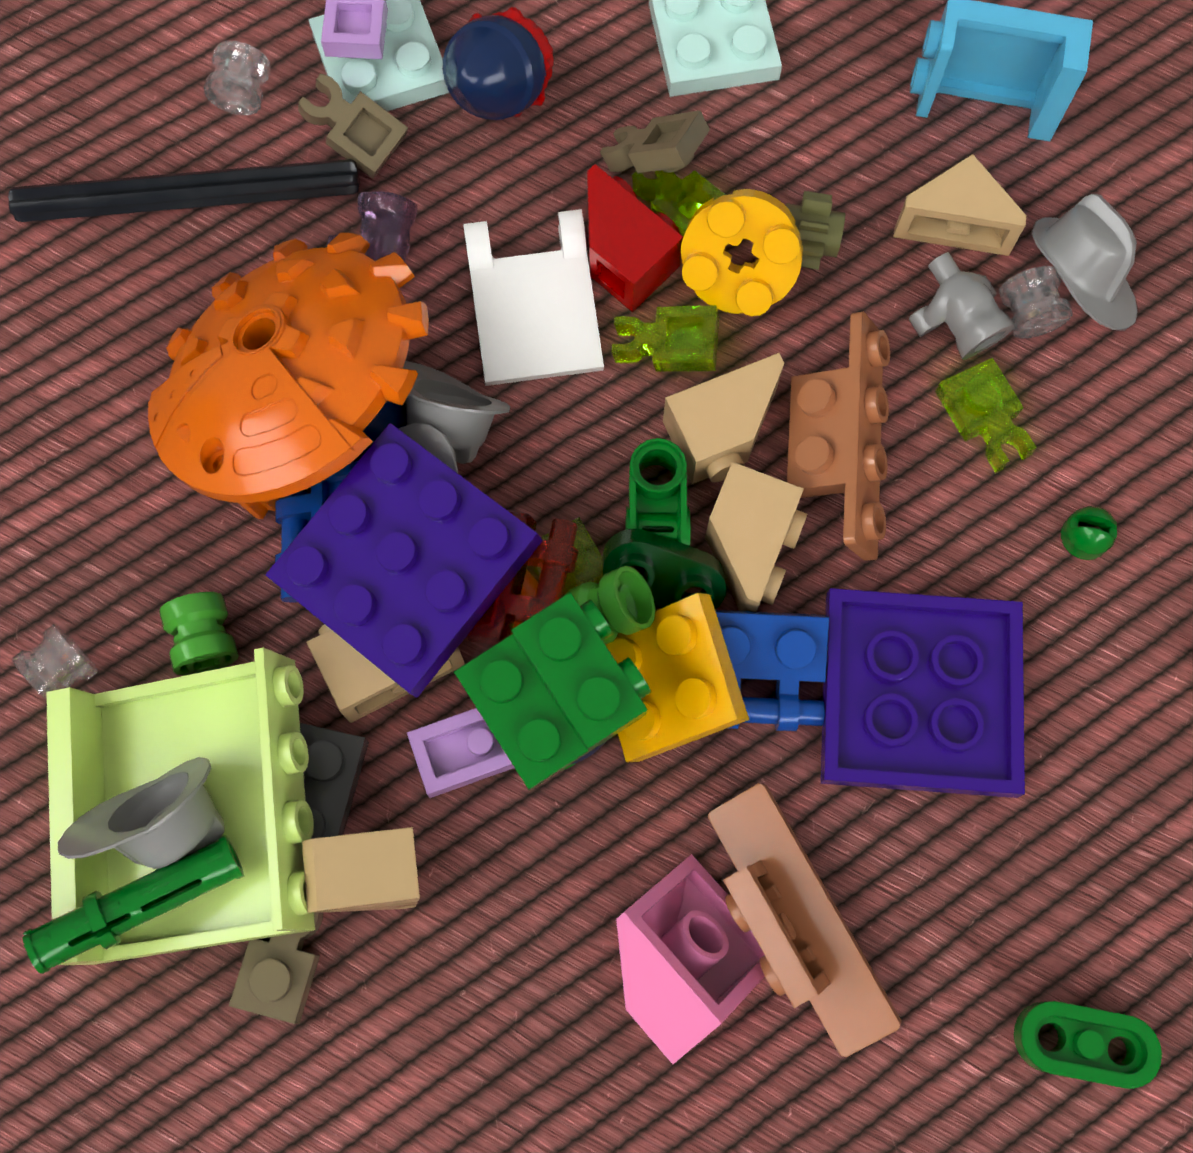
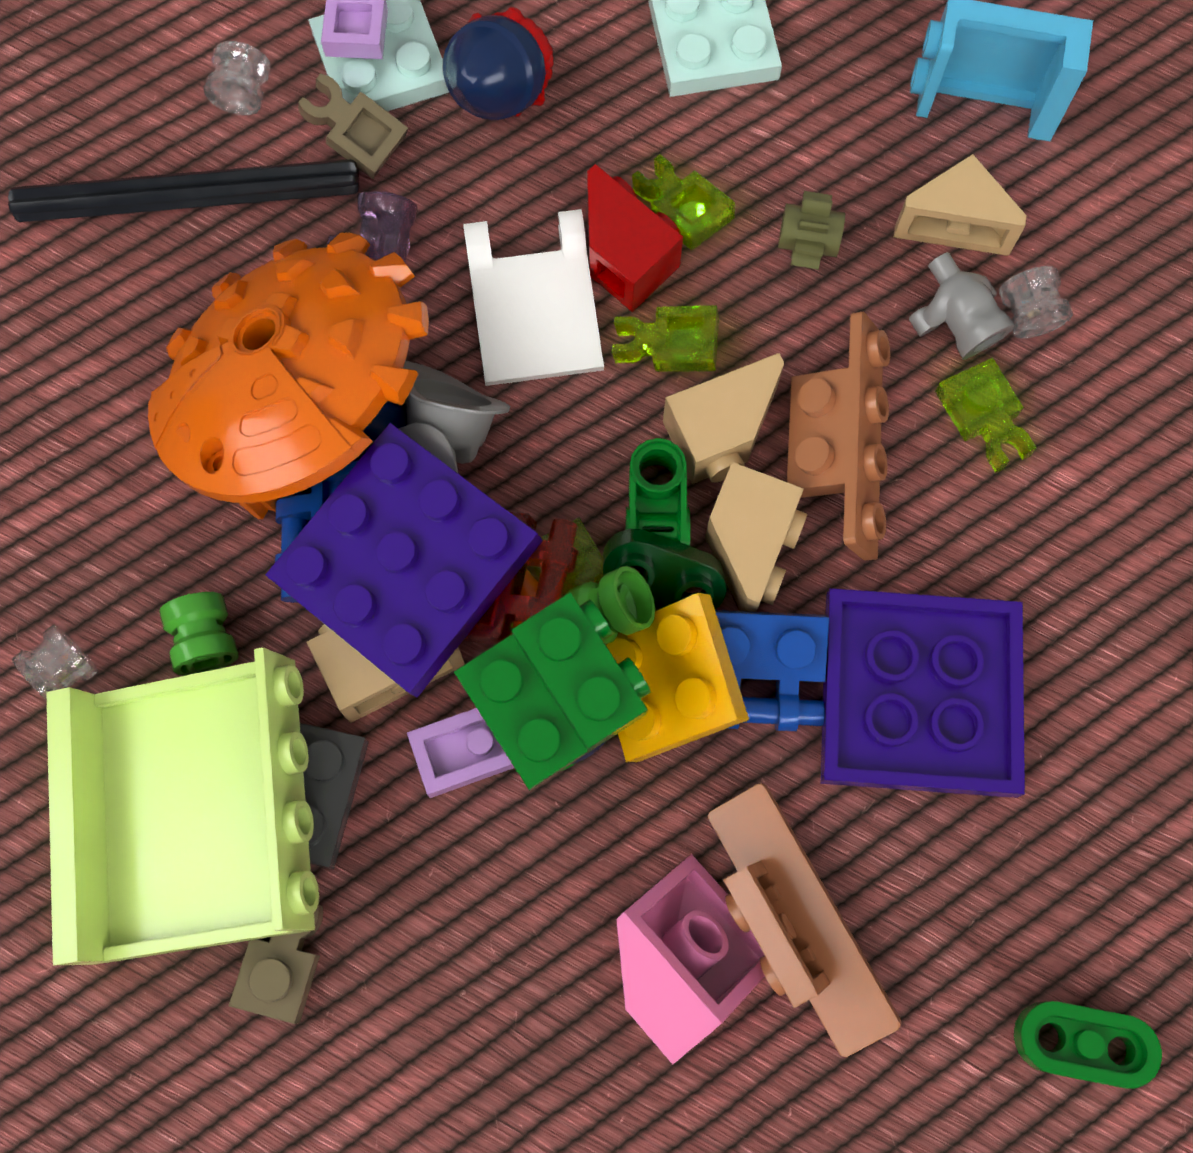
green pin [22,835,244,974] -> none
light grey piece [58,757,225,869] -> none
tan slope [302,827,420,913] -> none
dark tan plate [600,110,710,173] -> none
yellow plate [681,189,803,316] -> none
light grey piece [1032,193,1138,330] -> none
green hinge [1061,506,1117,560] -> none

